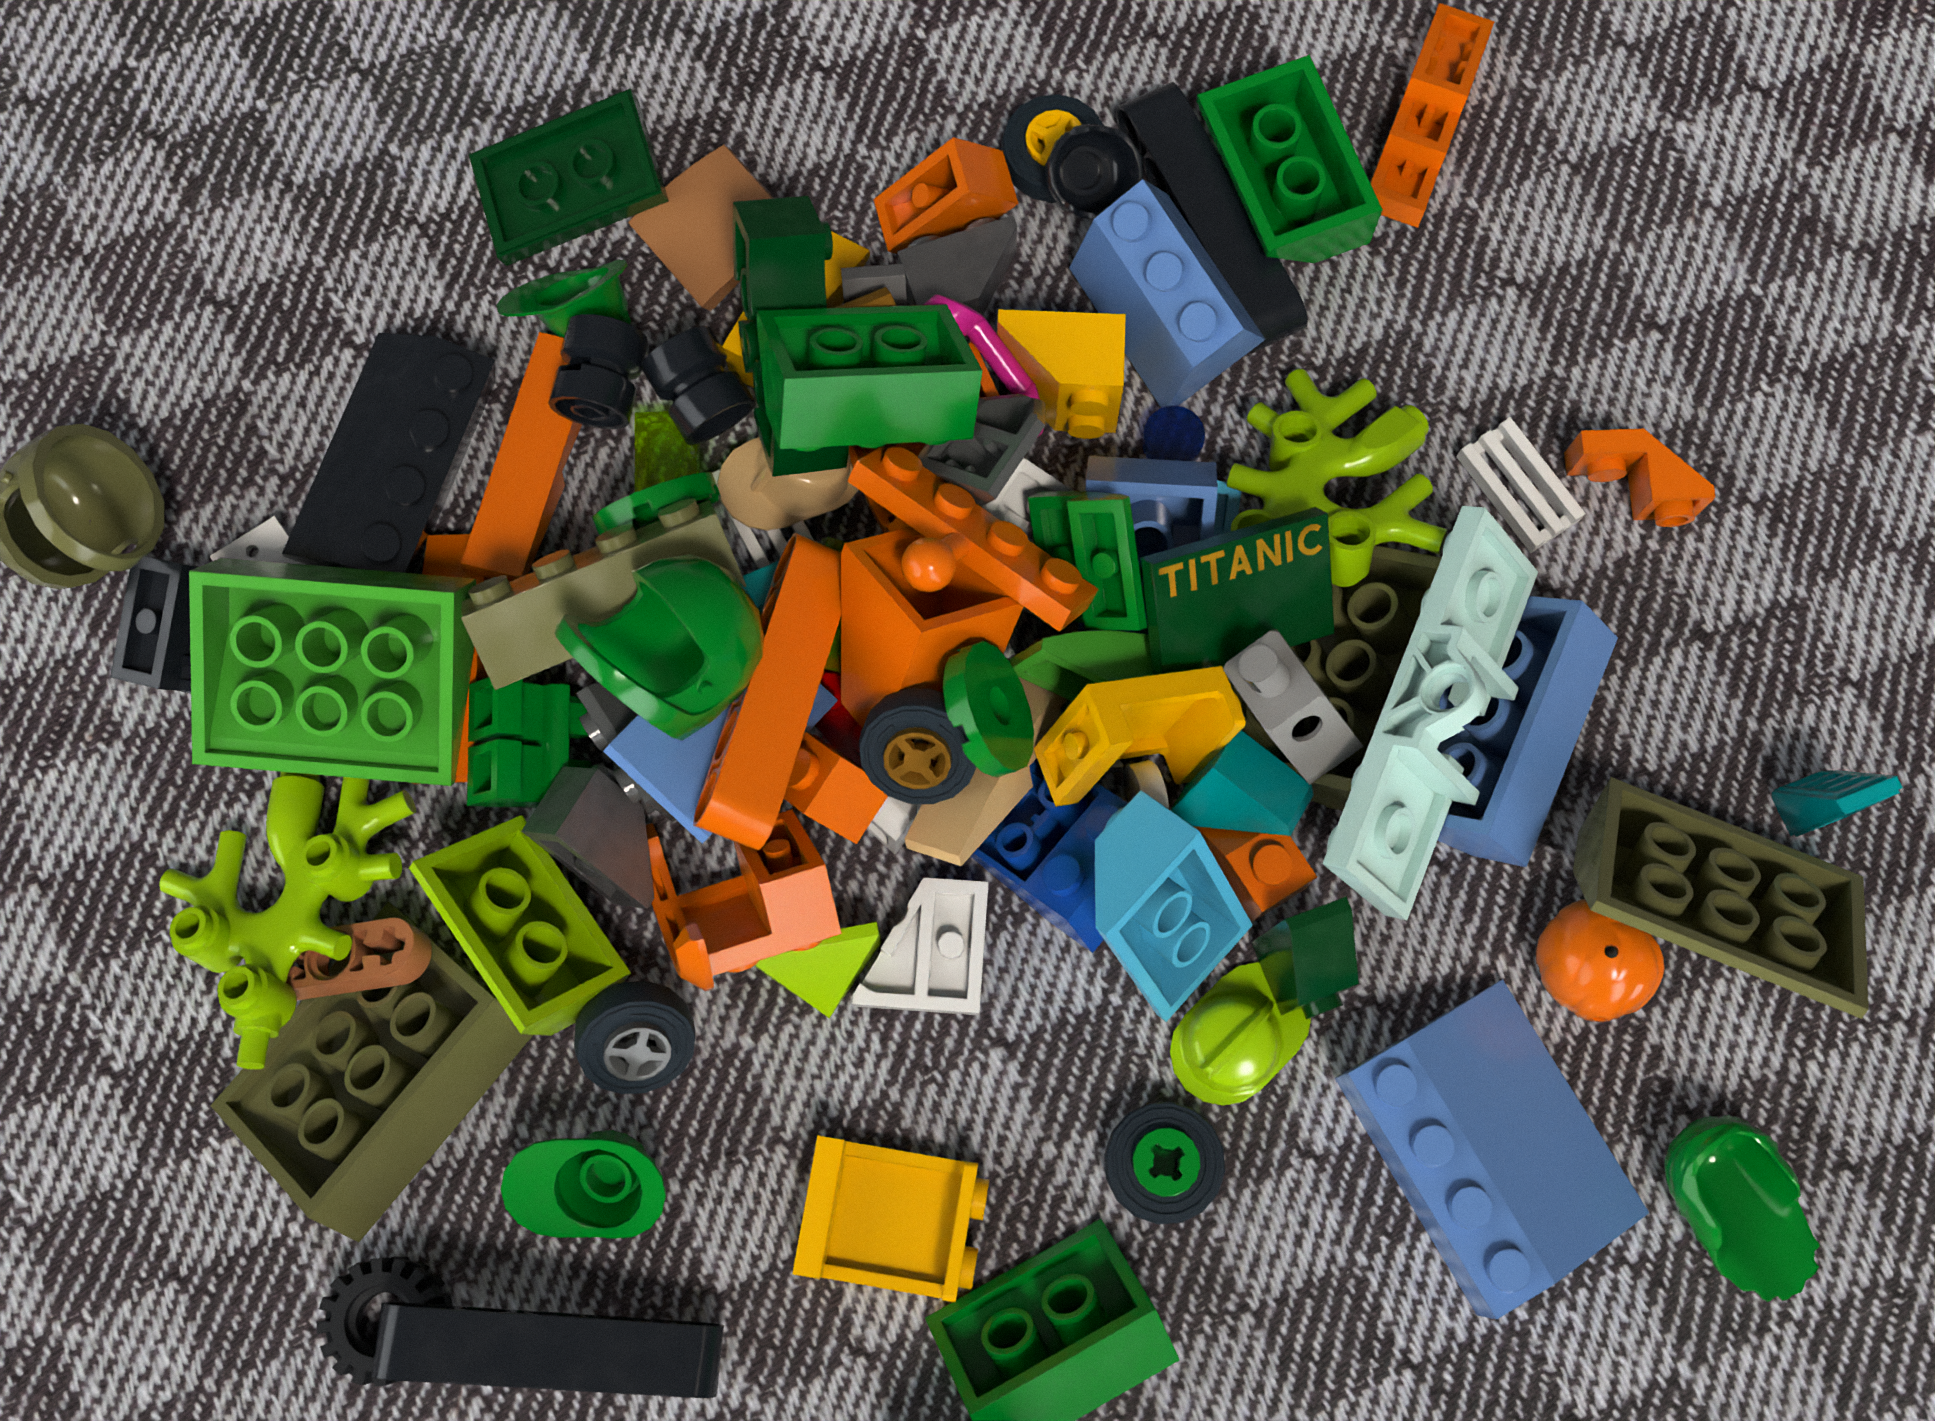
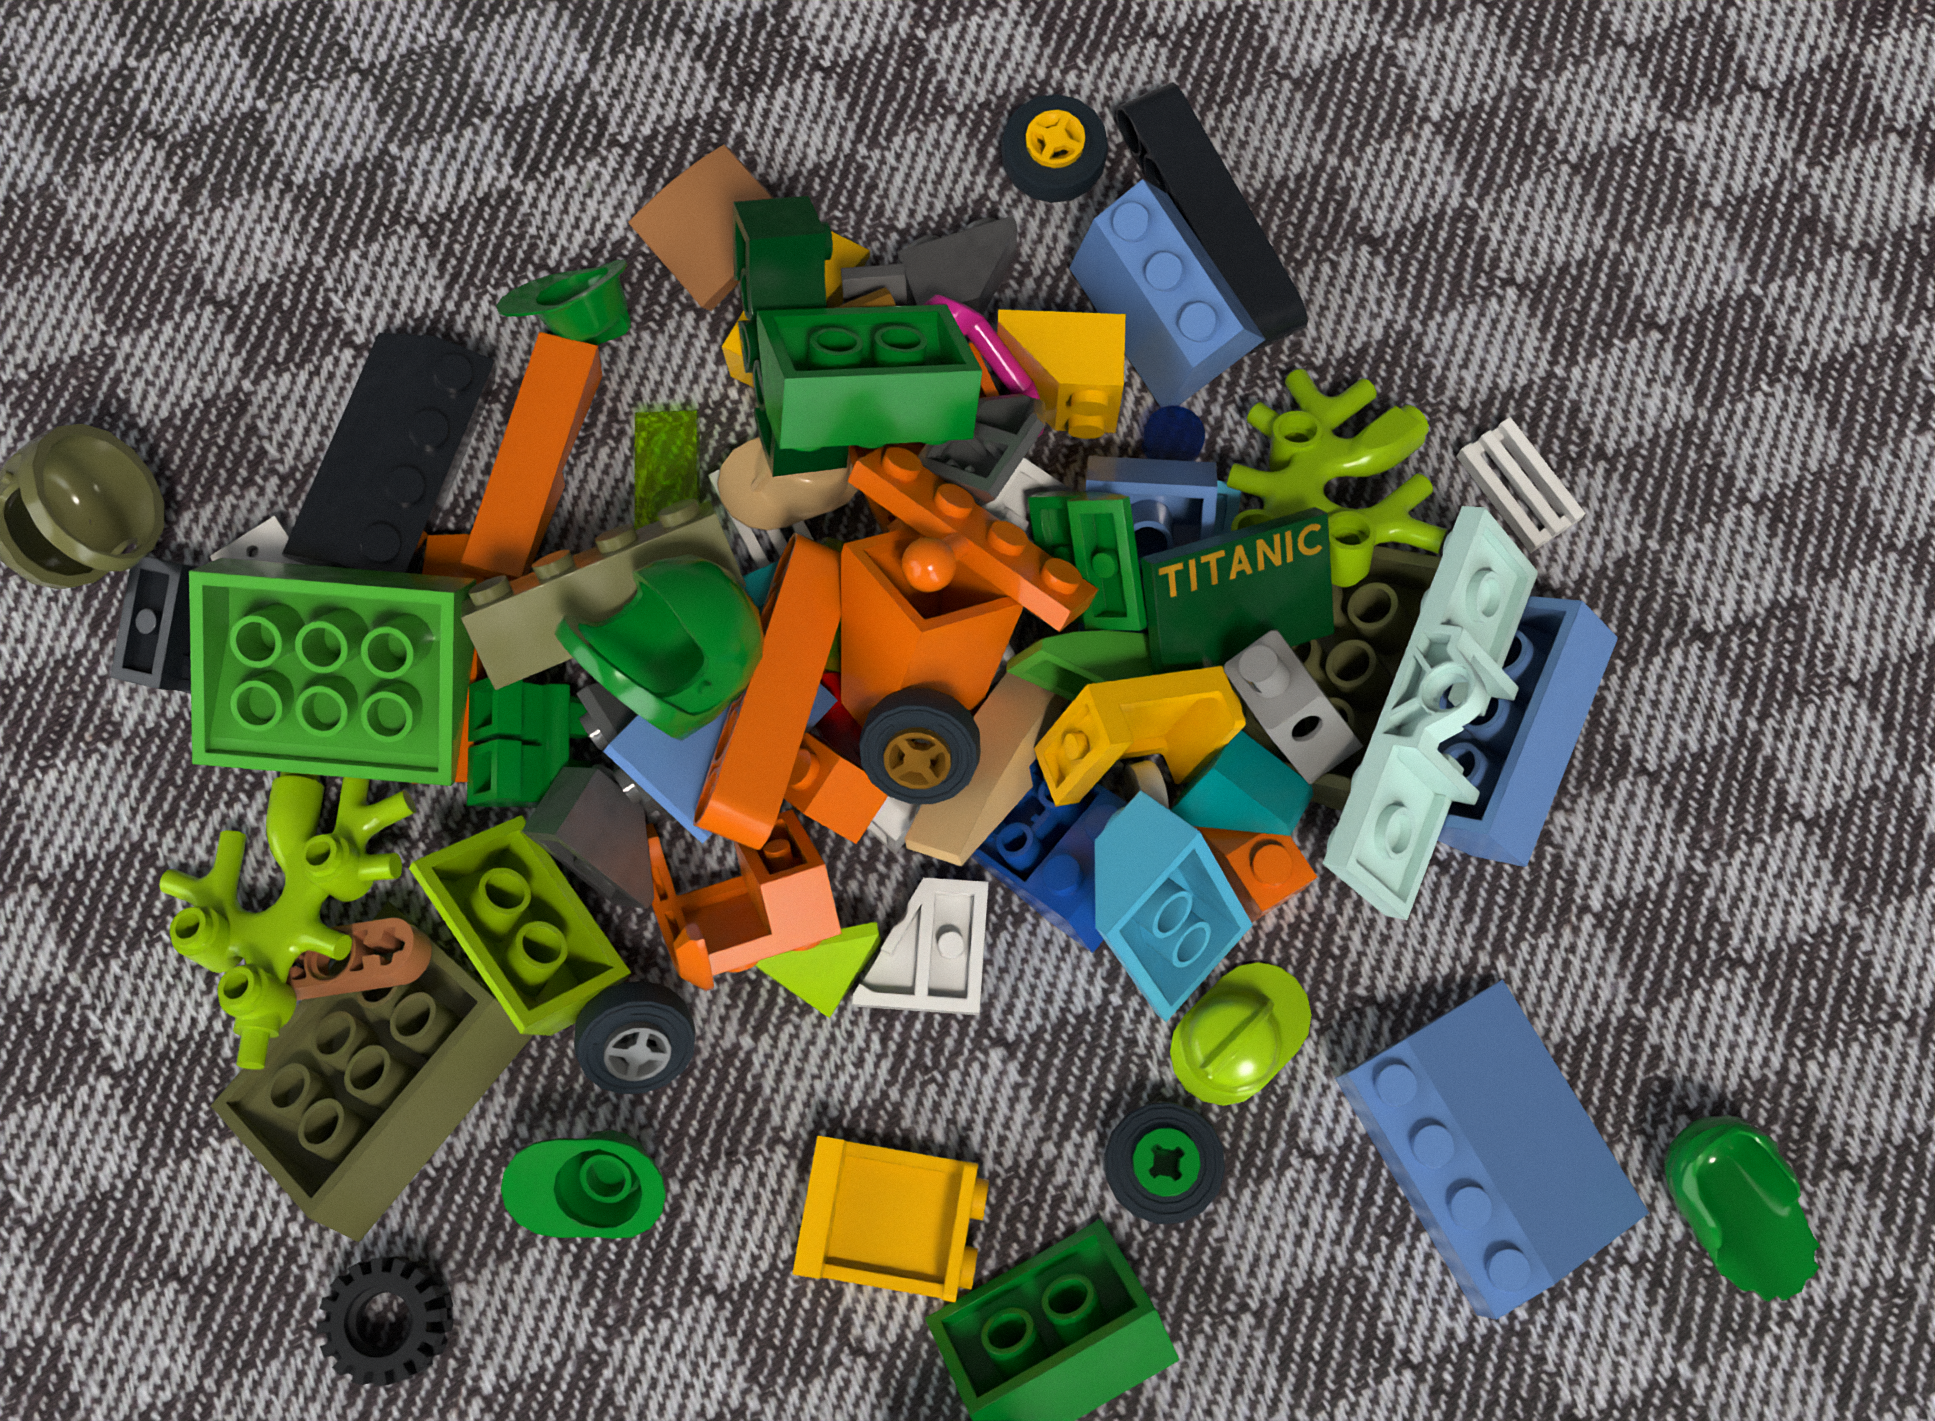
black beam [372,1302,724,1398] -> none
dark green tile [468,89,669,266] -> none
black wheel [548,314,648,429] -> none
green tile [592,472,721,535] -> none
black wheel [641,326,756,445] -> none
orange slope [873,137,1019,254] -> none
green tile [943,641,1034,778] -> none
black hair [1045,124,1144,219] -> none
green slope [1196,55,1383,263] -> none
dark green slope [1251,896,1359,1020] -> none
orange slope [1370,3,1495,228] -> none
orange piece [1536,899,1664,1022] -> none
orange slope [1564,428,1715,527] -> none
olive slope [1573,777,1869,1019] -> none
teal slope [1771,770,1903,837] -> none

